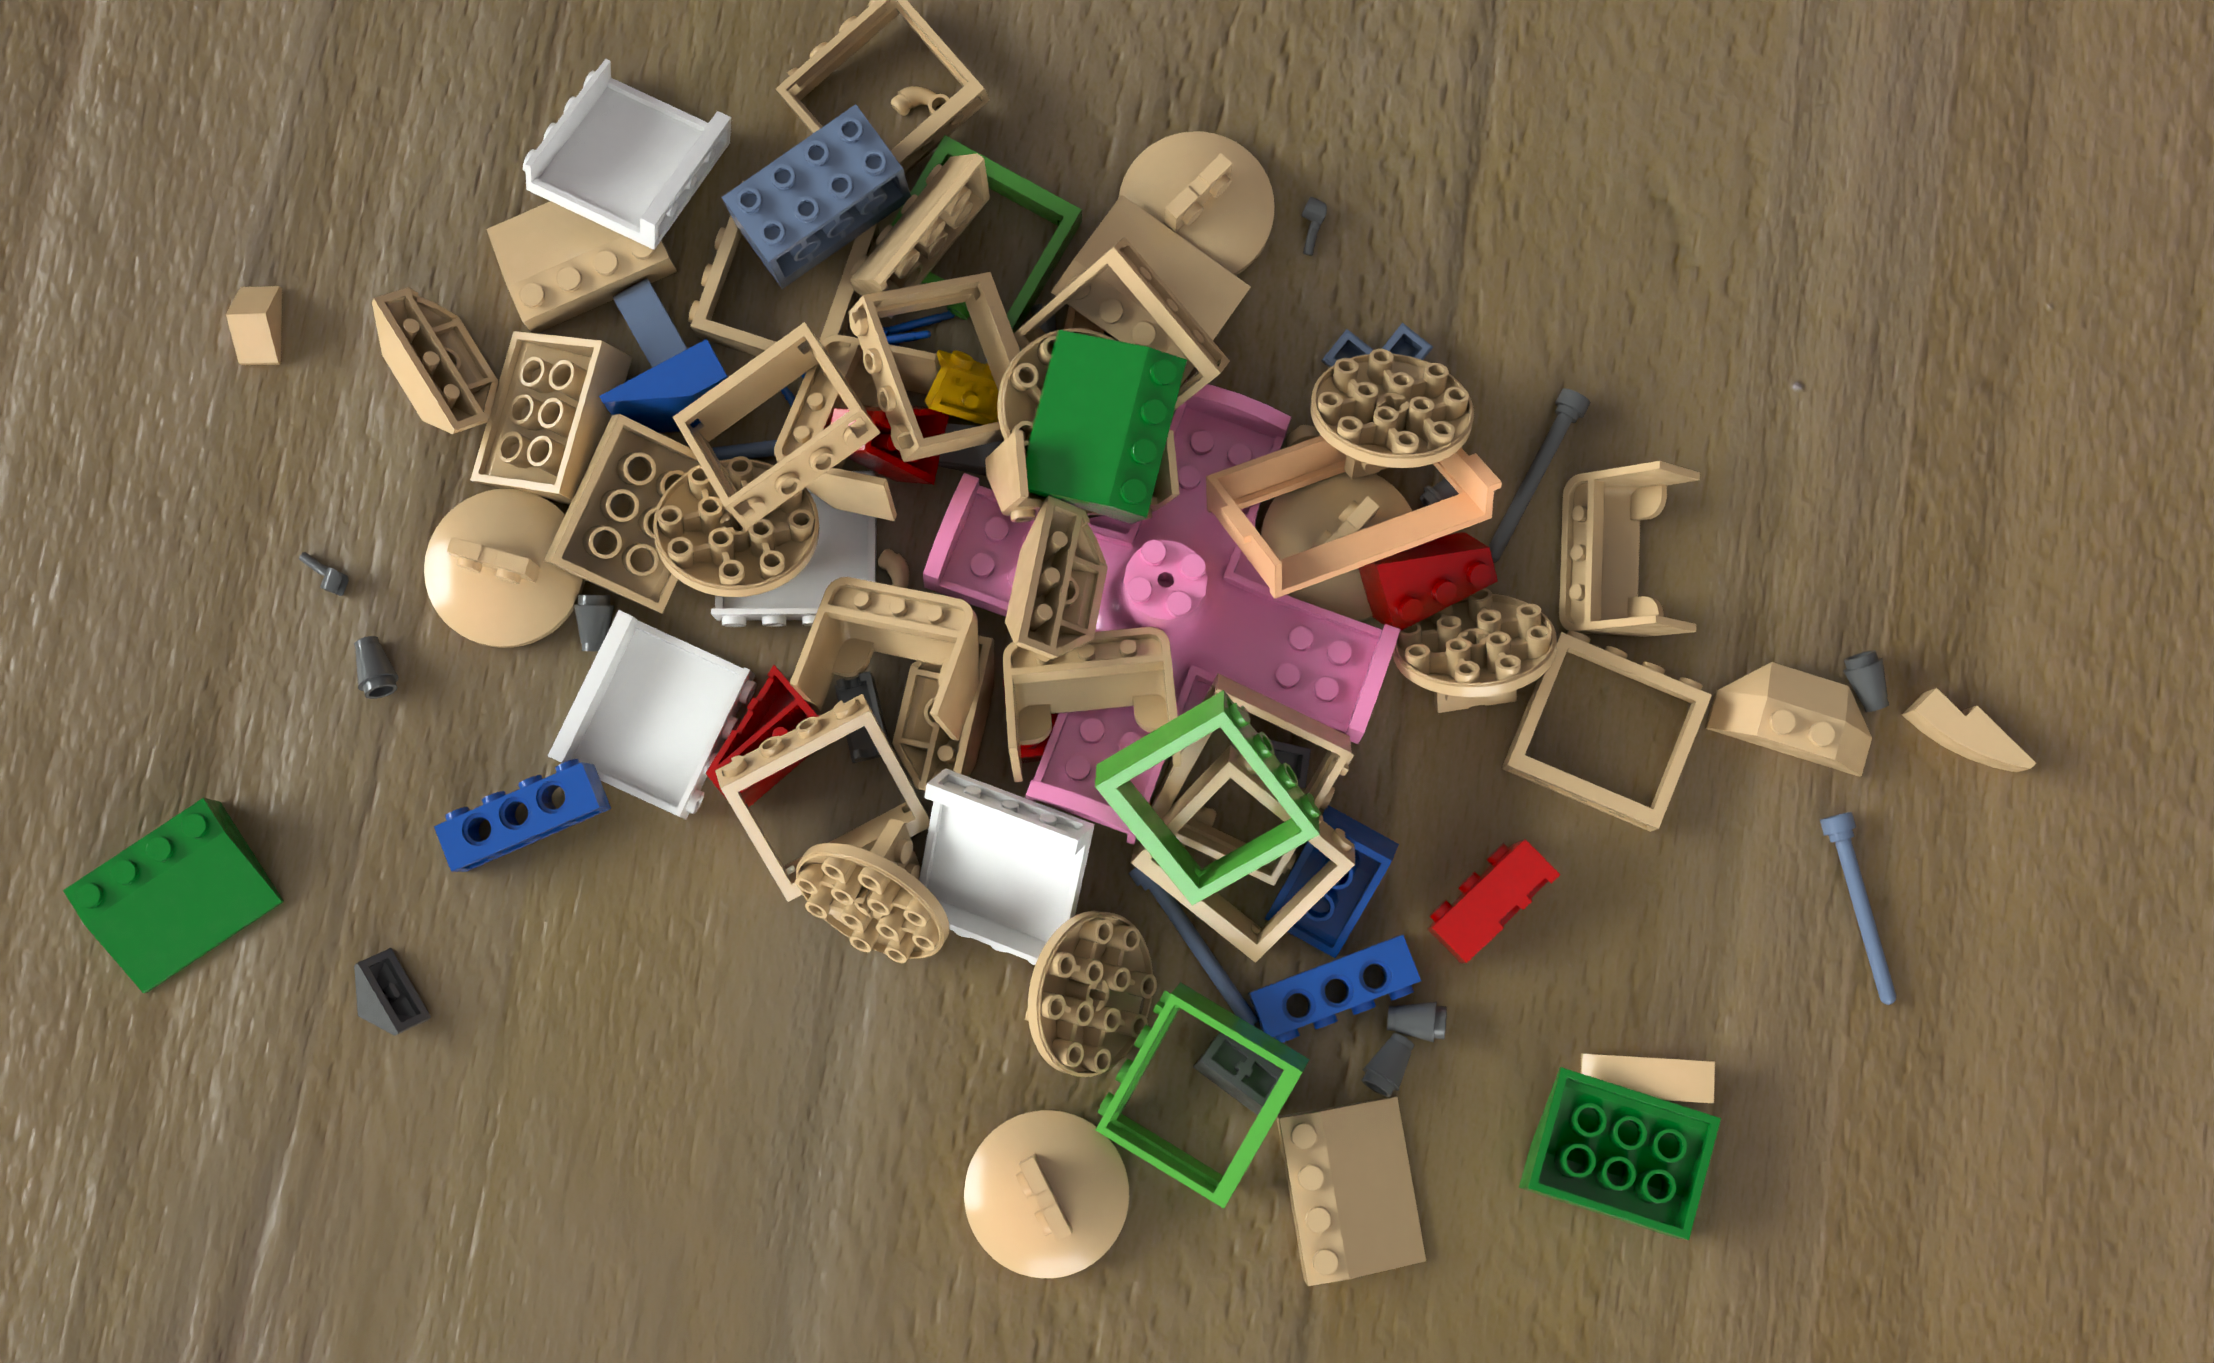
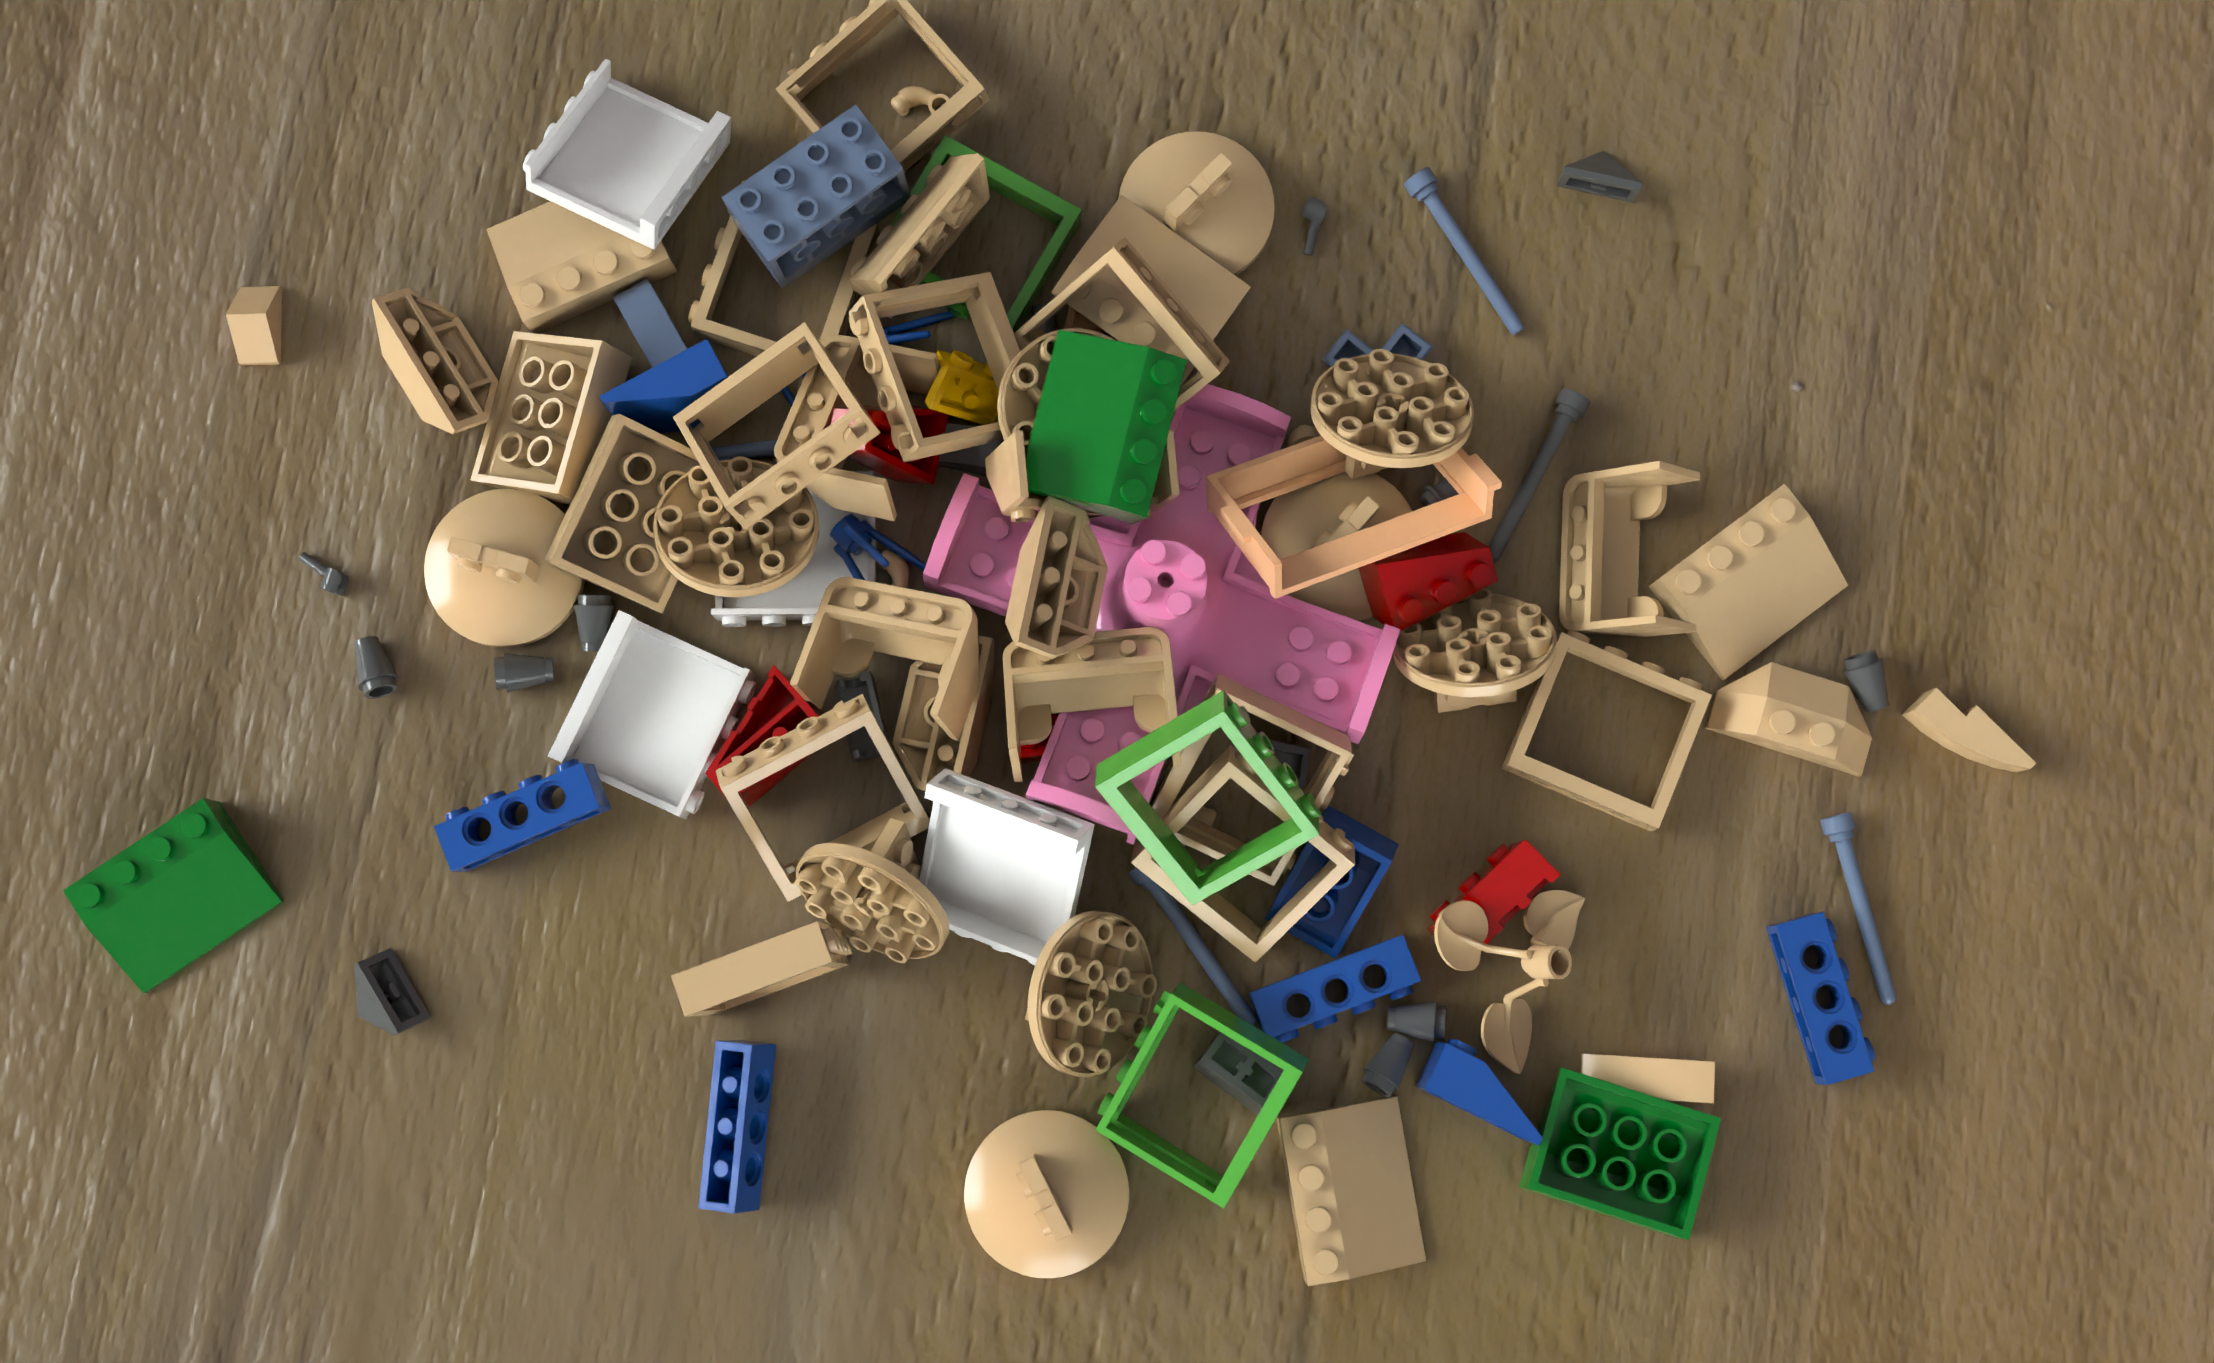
none -> dark grey cone [494,653,554,693]
none -> tan window [671,921,853,1017]
none -> blue brick [698,1040,776,1214]
none -> blue plant [830,513,926,580]
none -> sand blue piece [1403,167,1525,335]
none -> blue slope [1415,1038,1543,1146]
none -> tan plant [1434,890,1585,1074]
none -> dark grey slope [1557,151,1642,203]
none -> tan slope [1648,483,1848,681]
none -> blue brick [1766,912,1875,1085]

